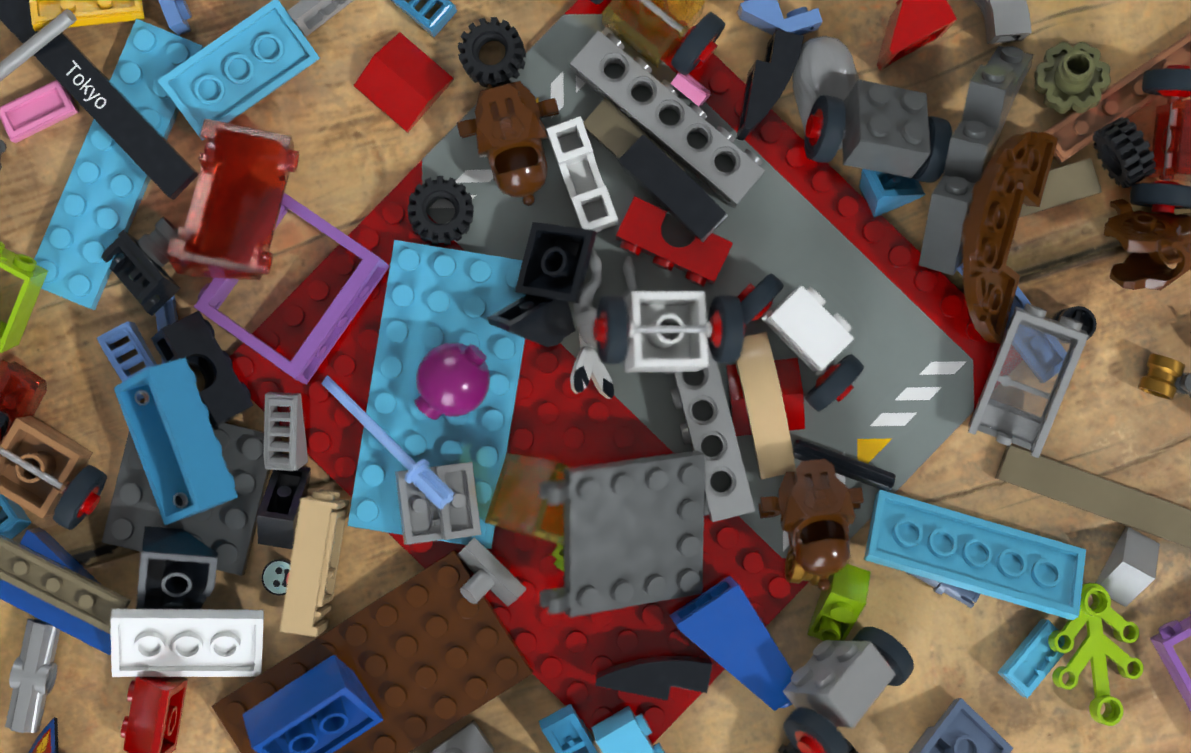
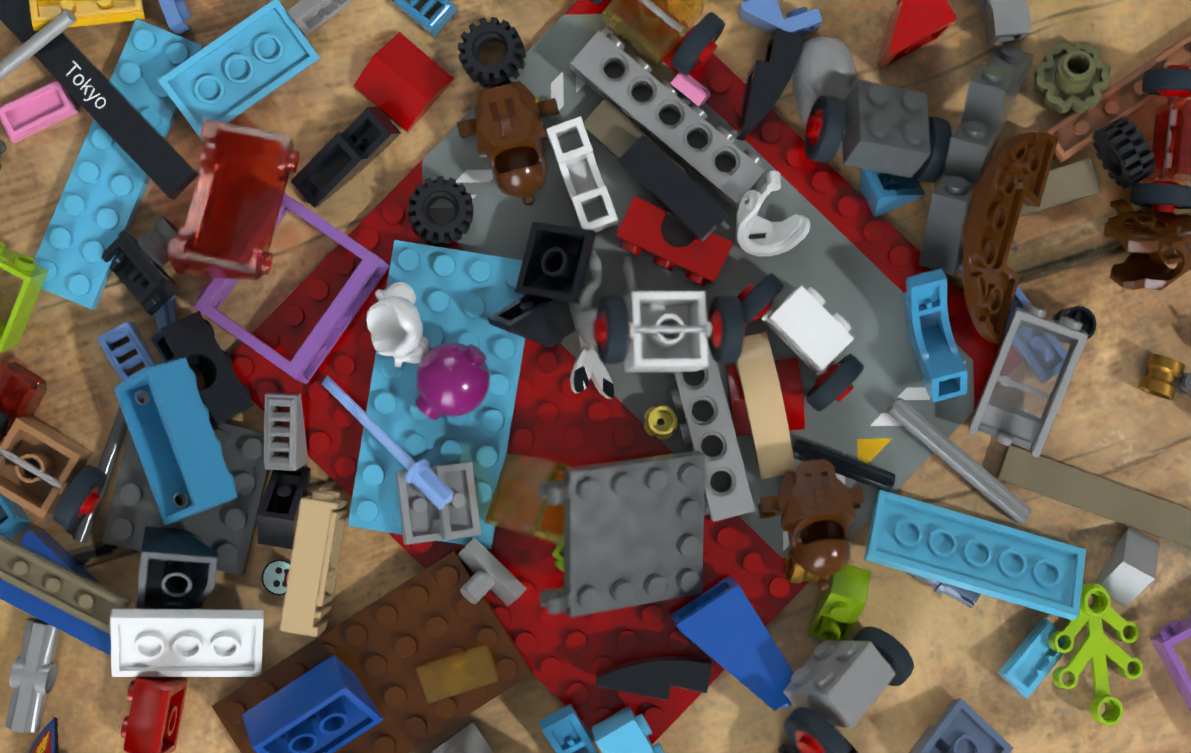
none -> dark grey bar [72,407,128,543]
none -> black slope [291,106,401,208]
none -> white hair [366,282,430,367]
none -> clear yellow tile [417,644,499,704]
none -> light yellow plate [644,404,679,440]
none -> white helmet [735,171,810,257]
none -> light grey axle [887,398,1032,524]
none -> dark azure arch [902,269,967,403]

